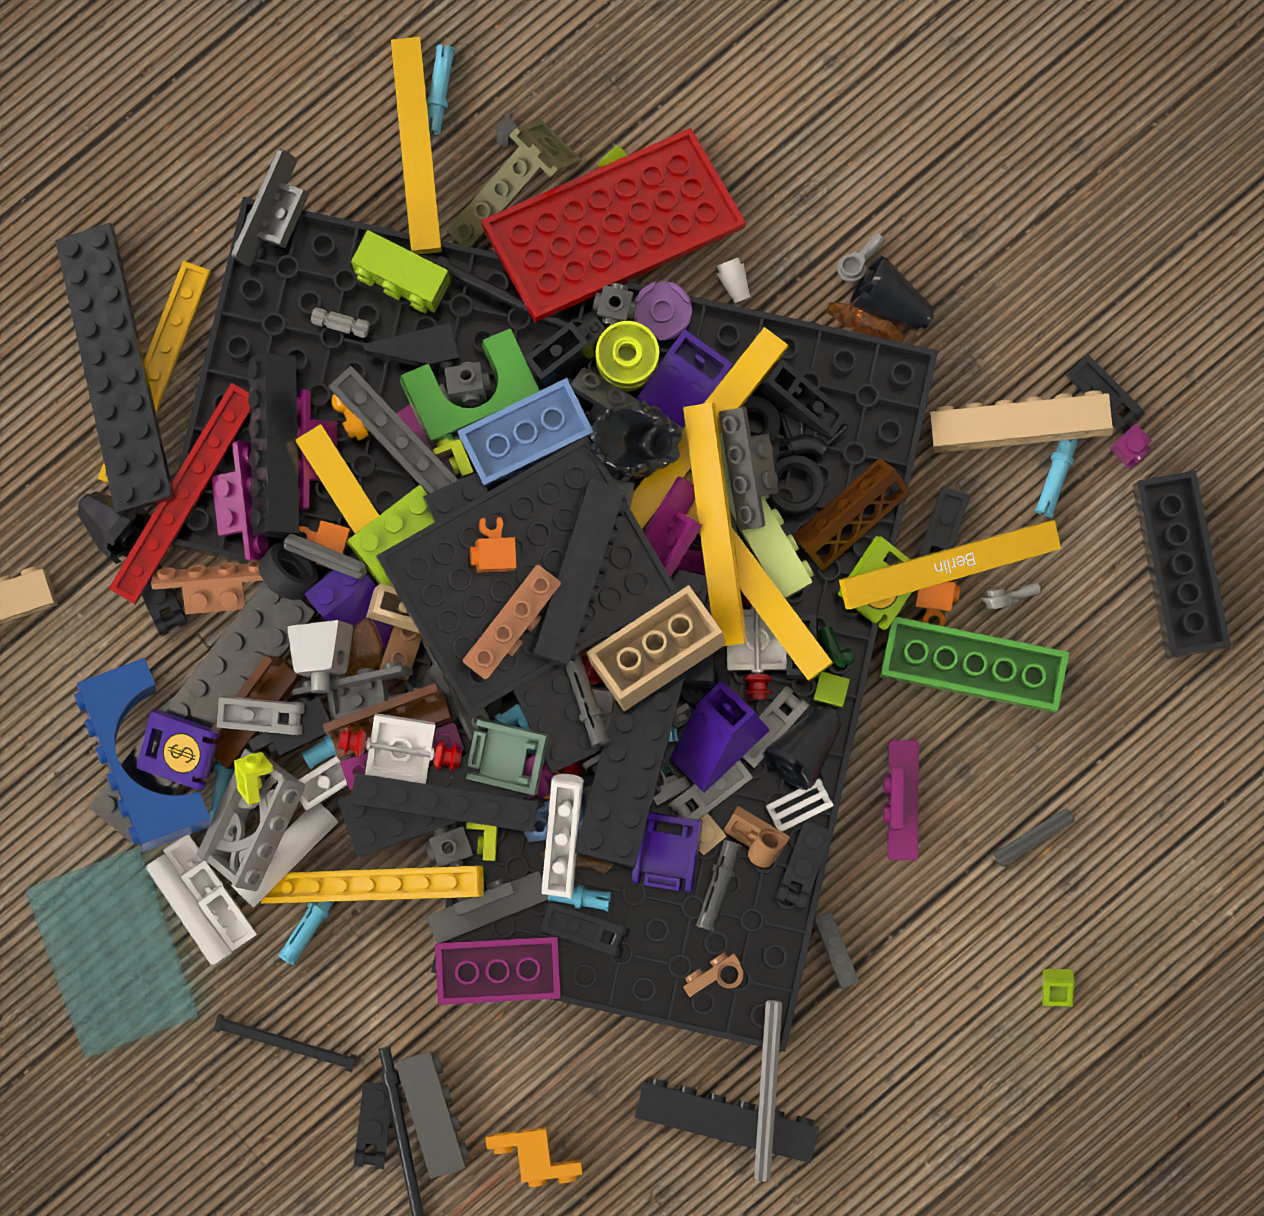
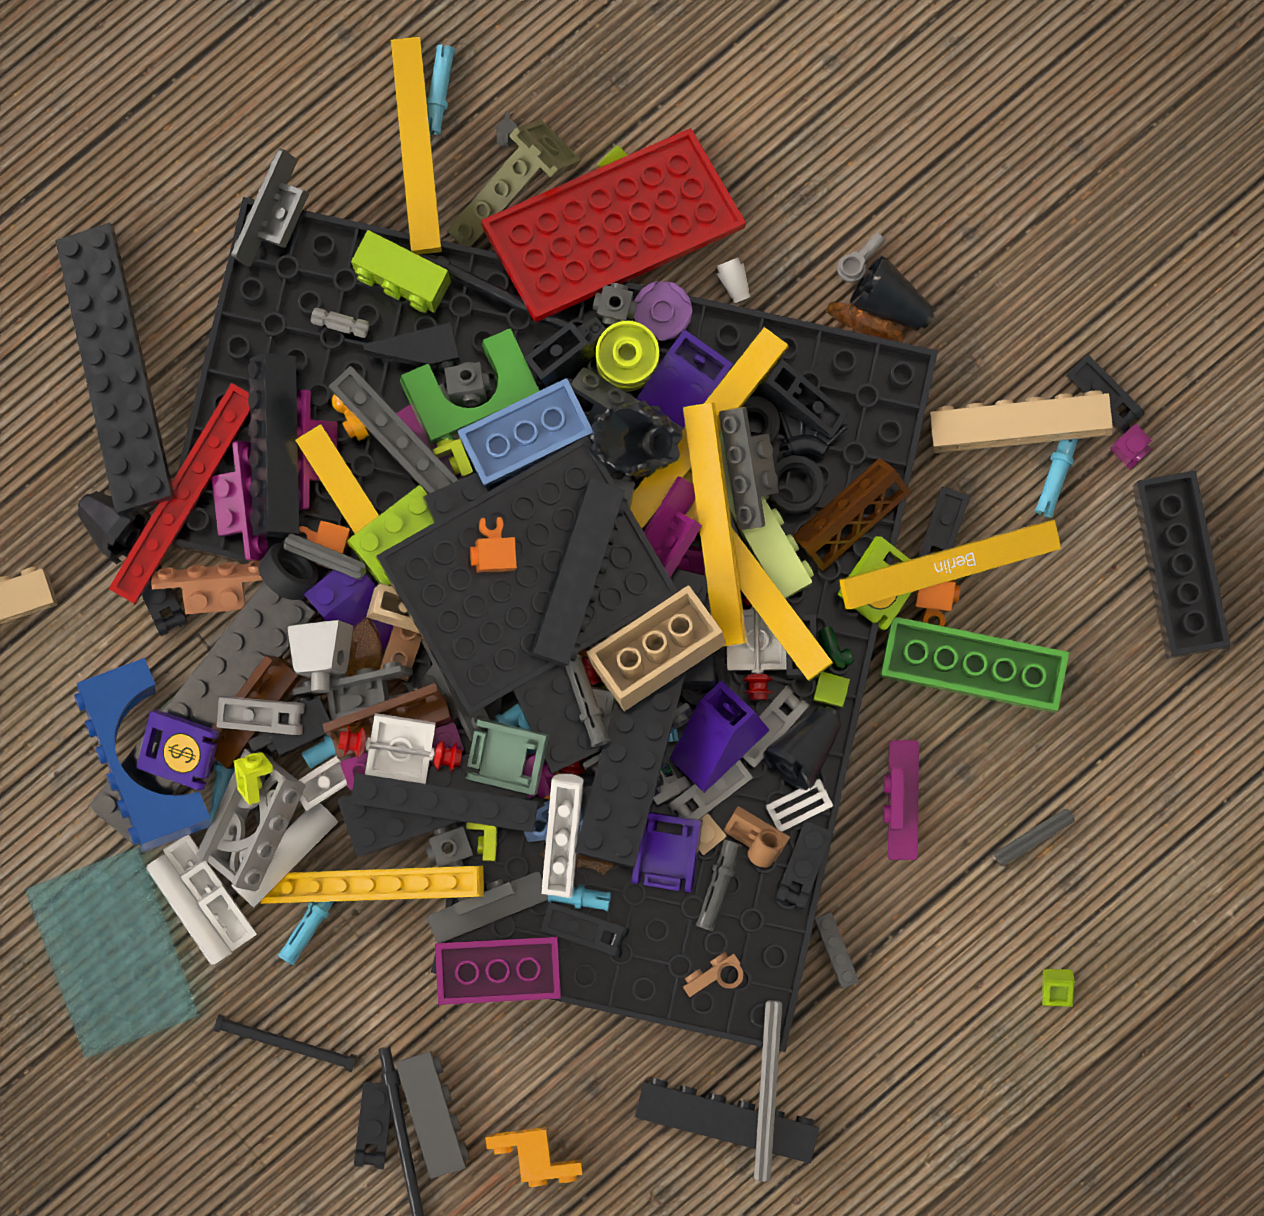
yellow tile [98,260,212,484] -> none
nougat bracket [463,565,561,679] -> none
light grey plate [982,583,1041,609] -> none

